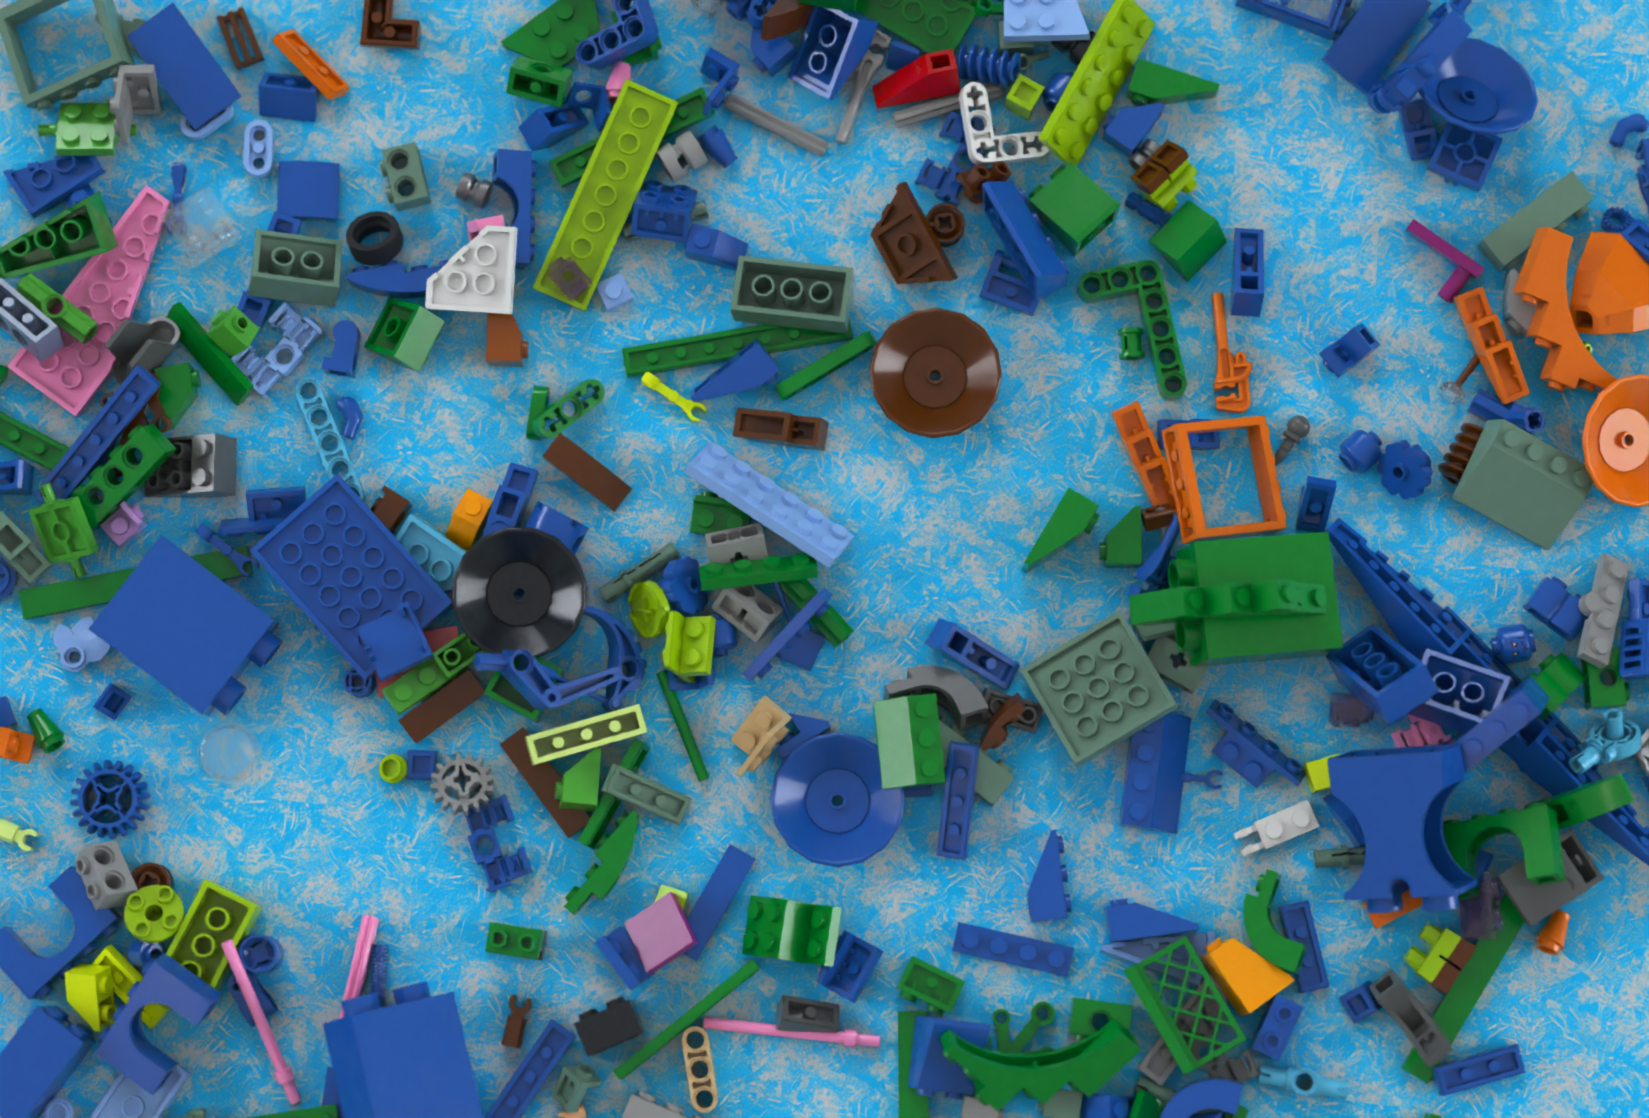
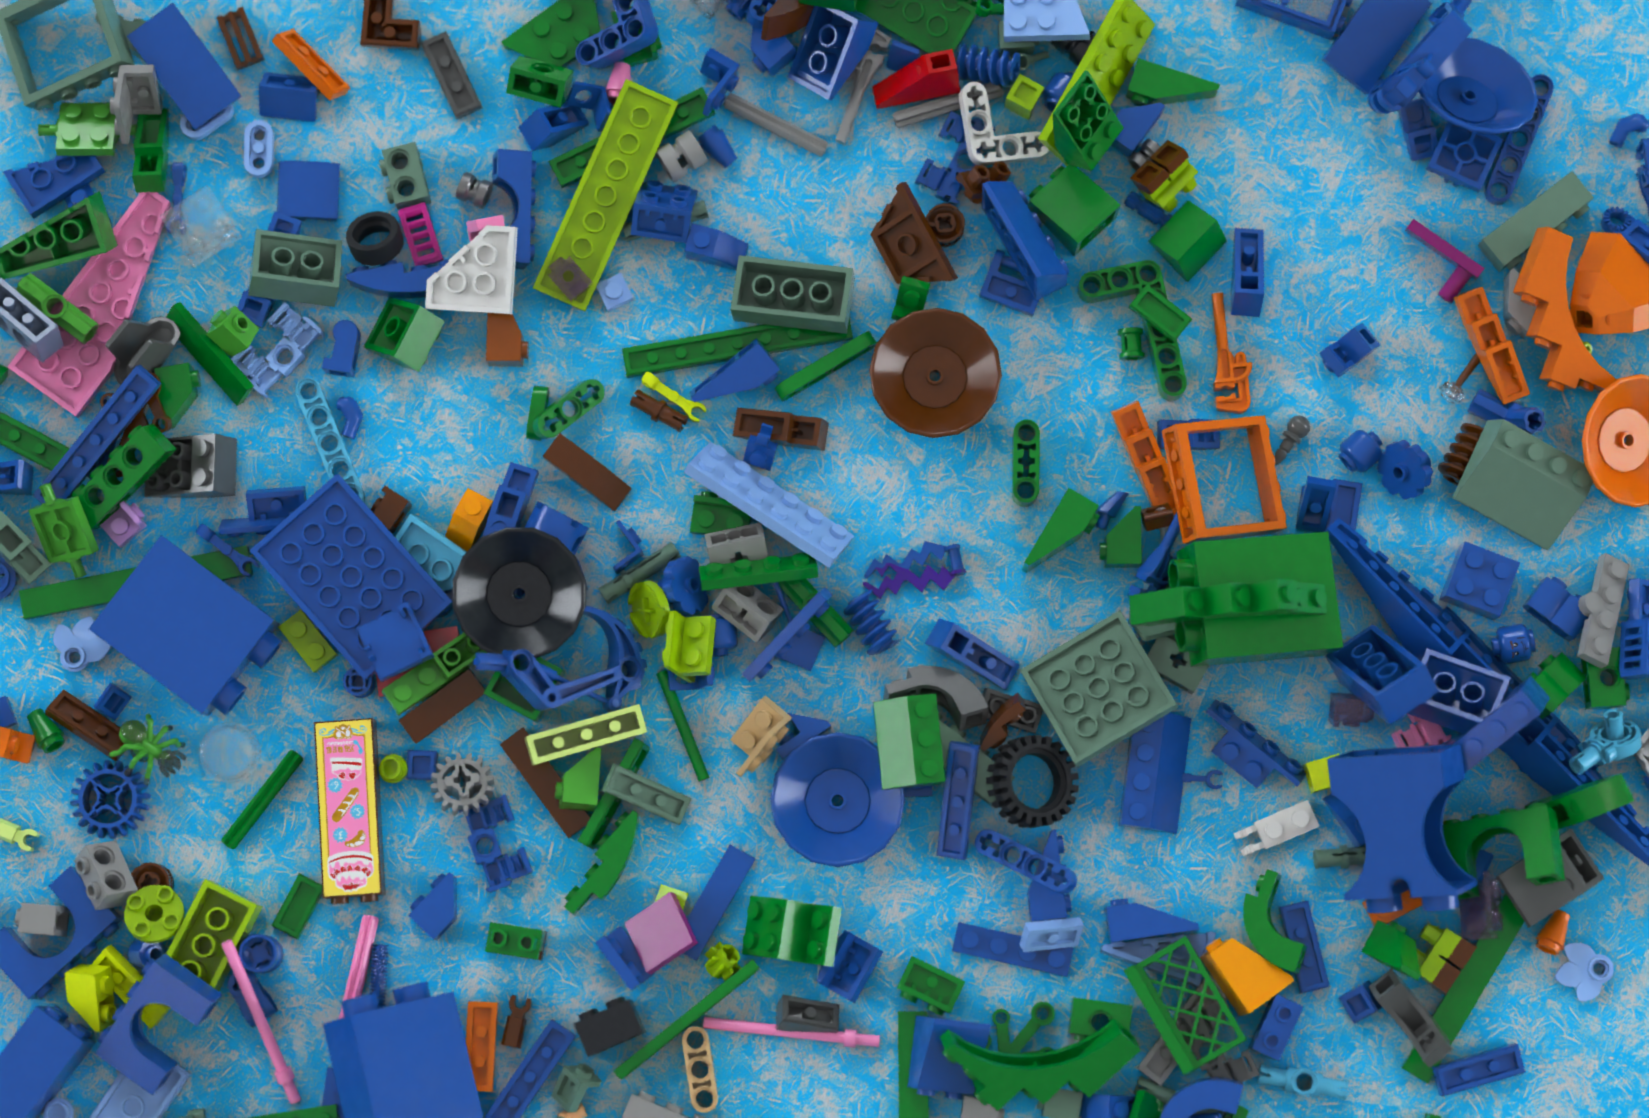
none -> light grey brick [15,902,70,937]
none -> reddish brown tile [45,689,126,761]
none -> animal [108,714,186,786]
none -> green slope [132,108,169,192]
none -> green axle [221,750,303,849]
none -> green tile [271,873,323,940]
none -> lime plate [278,609,338,673]
none -> brick [314,718,386,904]
none -> dark pink slope [398,202,443,266]
none -> blue slope [408,872,457,940]
none -> dark grey tile [421,31,482,120]
none -> orange plate [466,1001,499,1092]
none -> blue bracket [613,520,644,574]
none -> reddish brown pin [630,389,689,433]
none -> lime gear [704,942,741,981]
none -> blue plate [743,423,778,471]
none -> blue piece [843,589,902,656]
none -> piece [863,541,966,599]
none -> green bracket [891,276,931,321]
none -> blue beam [975,829,1077,894]
none -> black tyre [986,735,1079,828]
none -> green beam [1012,419,1040,507]
none -> light blue plate [1020,917,1084,952]
none -> green slope [1052,70,1124,171]
none -> blue bar [1095,491,1128,530]
none -> green tile [1128,284,1192,343]
none -> blue tile [1325,479,1363,530]
none -> green slope [1361,921,1421,981]
none -> blue brick [1439,541,1520,621]
none -> blue beam [1484,74,1554,205]
none -> light blue plate [1554,943,1614,1001]

